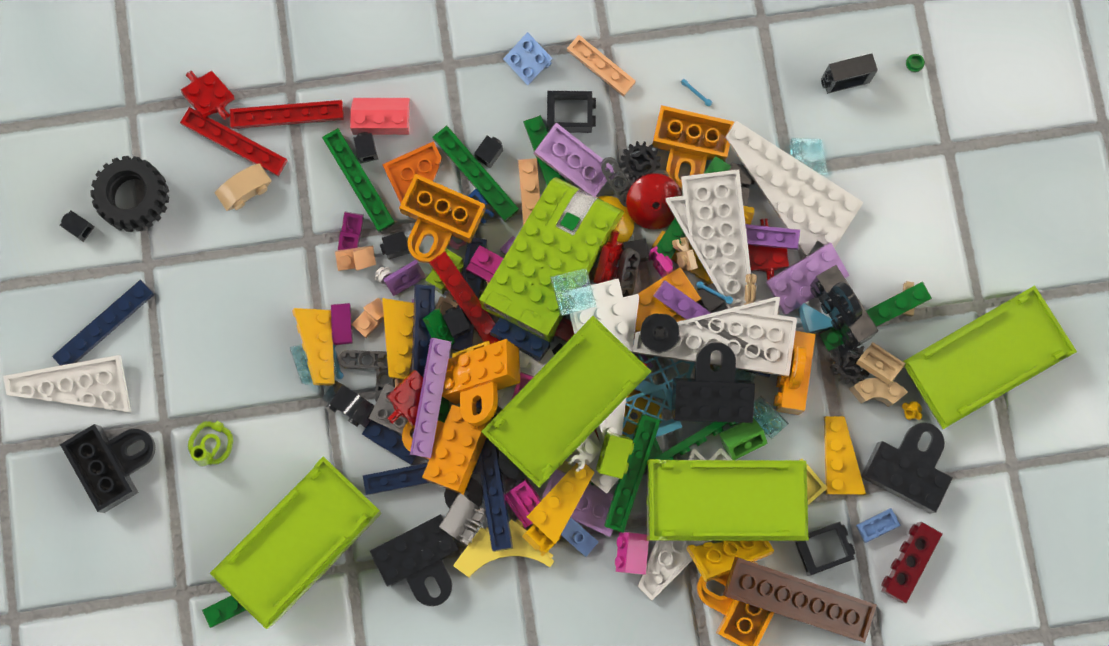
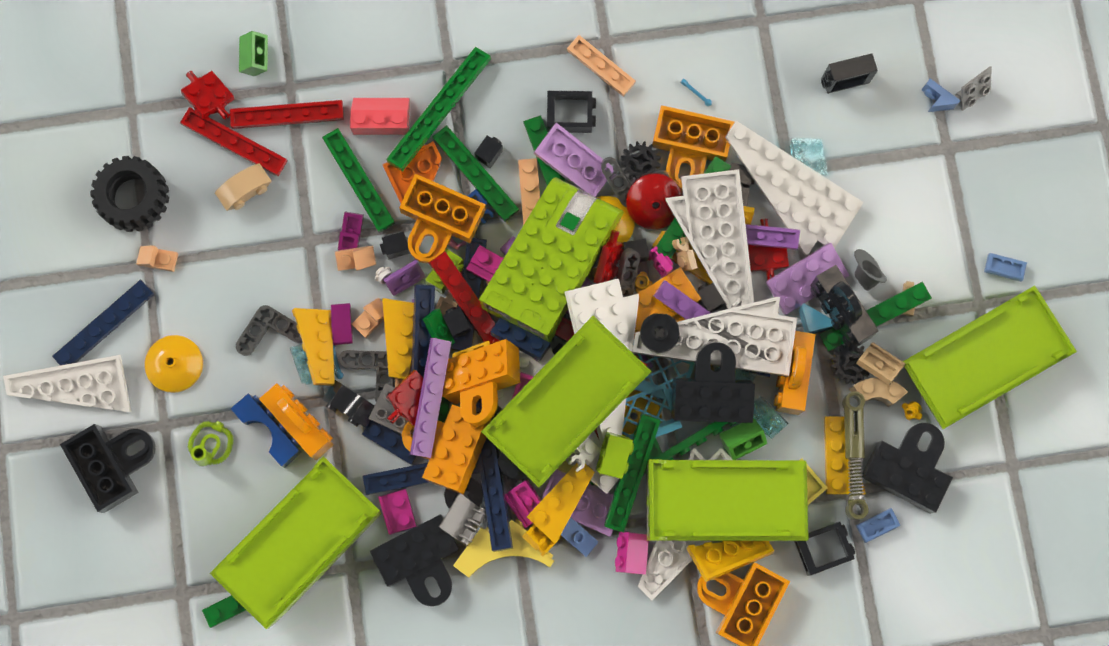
black brick [59,210,95,242] -> none
black brick [353,132,378,164] -> none
light blue hinge [503,32,553,85] -> none
clear light blue hinge [550,268,597,316] -> none
dark azure hinge [696,281,733,304] -> none
reddish brown plate [723,557,877,643] -> none
tan axle [744,274,757,305] -> none
dark red brick [881,522,943,603] -> none
green plate [906,54,925,72] -> none
none -> light nougat slope [136,245,178,272]
none -> yellow dish [145,335,203,393]
none -> blue arch [231,393,302,468]
none -> dark grey beam [236,305,302,356]
none -> bright green brick [239,31,268,76]
none -> light orange brick [259,383,334,460]
none -> dark pink plate [378,489,417,535]
none -> green plate [386,47,491,172]
none -> yellow plate [635,271,653,293]
none -> olive piece [842,391,869,520]
none -> dark grey piece [854,249,887,291]
none -> medium blue slope [922,78,961,112]
none -> light grey hinge [955,66,992,111]
none -> medium blue plate [984,253,1027,282]

